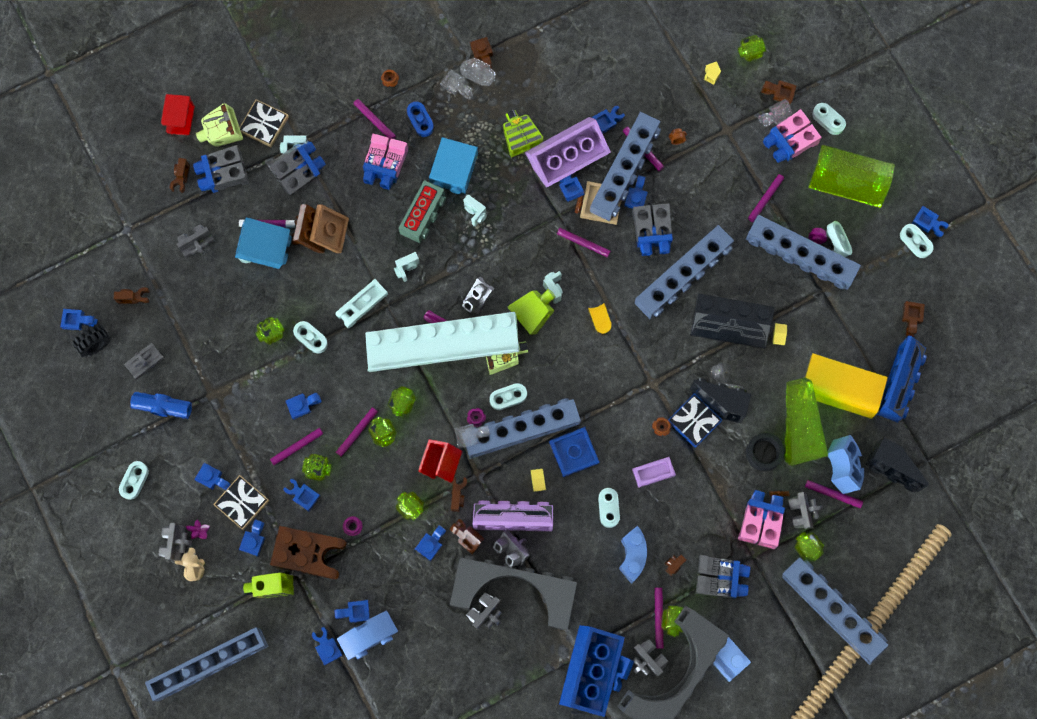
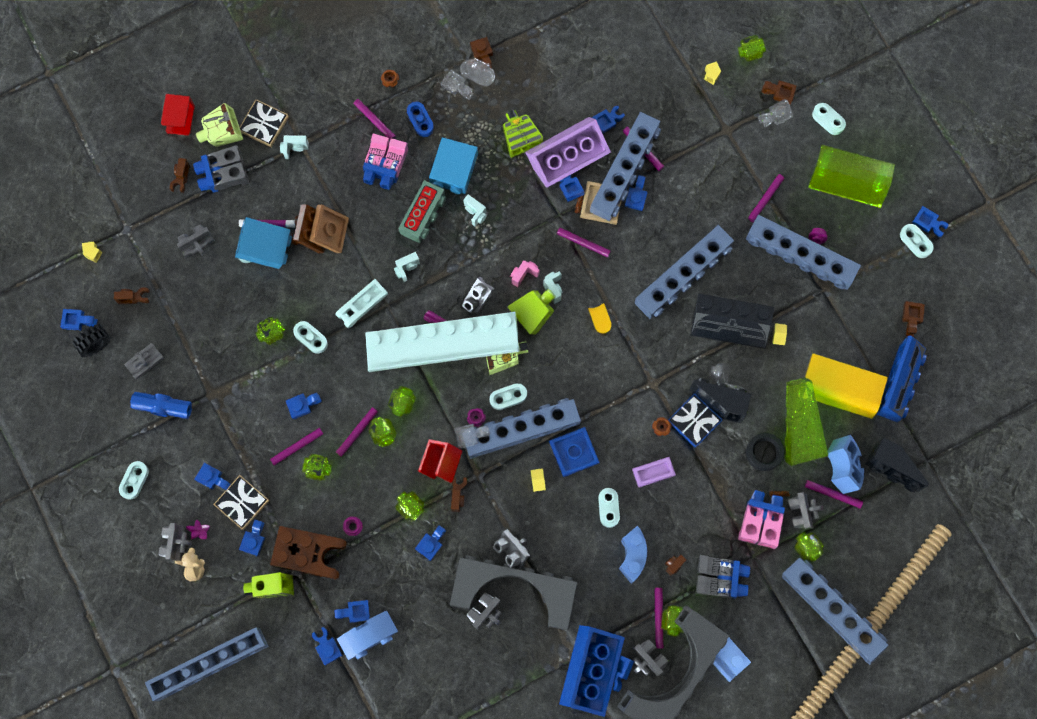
flat silver hips [266,141,326,195] -> none
blue plate [283,479,320,512] -> none
reddish brown plate [450,519,485,554] -> none
lavender slope [473,501,553,531] -> none
flat silver hips [632,203,673,256] -> none
dark orange plate [669,128,687,145] -> none
bright pink hips [763,109,822,163] -> none
light aqua plate [826,221,852,258] -> none
none -> light yellow piece [82,241,102,263]
none -> bright pink bracket [511,261,540,287]

